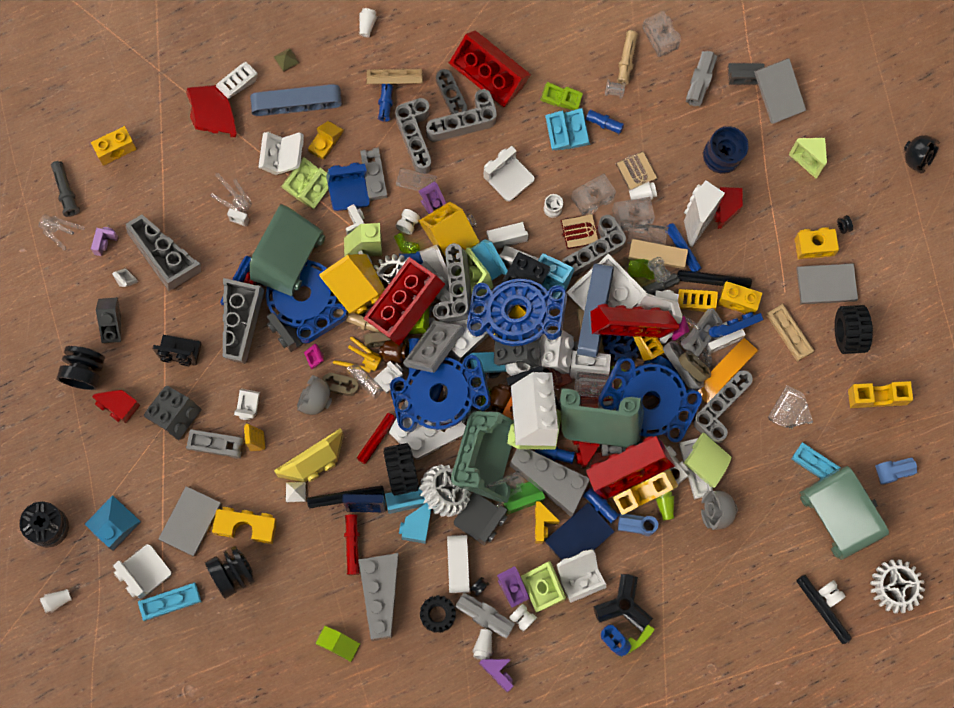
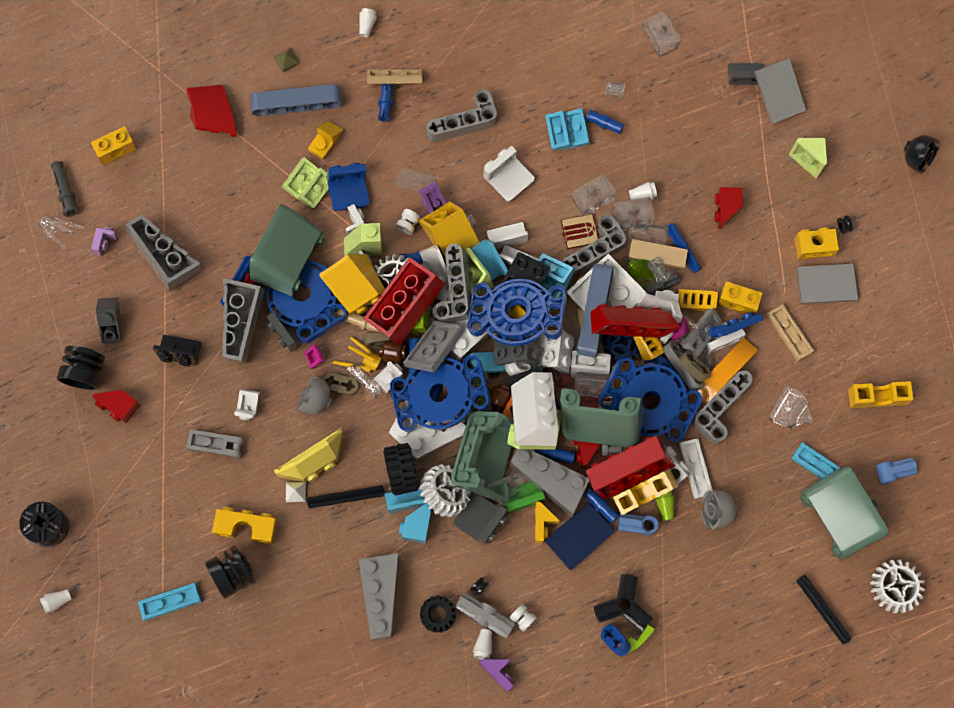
dark azure slope [85,495,141,551] -> none
white slope [113,268,138,287] -> none
white bracket [113,545,172,599] -> none
dark grey bracket [144,386,202,440] -> none
light grey tile [159,486,222,557] -> none
clear plant [210,173,252,213] -> none
white slope [216,62,257,99] -> none
white tile [227,208,249,226] -> none
yellow slope [244,424,265,451] -> none
white bracket [258,132,304,175] -> none
lime slope [315,626,360,662] -> none
dark blue tile [343,495,386,513] -> none
red pin [344,514,360,575] -> none
red axle [357,413,396,464] -> none
light grey plate [360,147,387,201] -> none
clear neon green arm [394,233,420,254] -> none
light grey beam [395,98,431,175] -> none
dark grey beam [436,69,467,115] -> none
white beam [447,535,469,593] -> none
red slope [449,30,531,107] -> none
medium lavender slope [497,566,529,608] -> none
yellowish green slope [521,561,566,613] -> none
lime slope [540,82,583,110] -> none
white wheel [544,194,563,218] -> none
white bracket [557,549,607,603] -> none
piece [616,151,658,190] -> none
tan pin [617,31,638,85] -> none
black axle [677,270,752,289] -> none
white slope [684,180,725,247] -> none
yellowish green slope [684,433,732,488] -> none
light grey piece [686,51,717,106] -> none
dark blue wheel [703,126,749,174] -> none
white wheel [818,580,846,607] -> none
black tyre [834,305,873,354] -> none

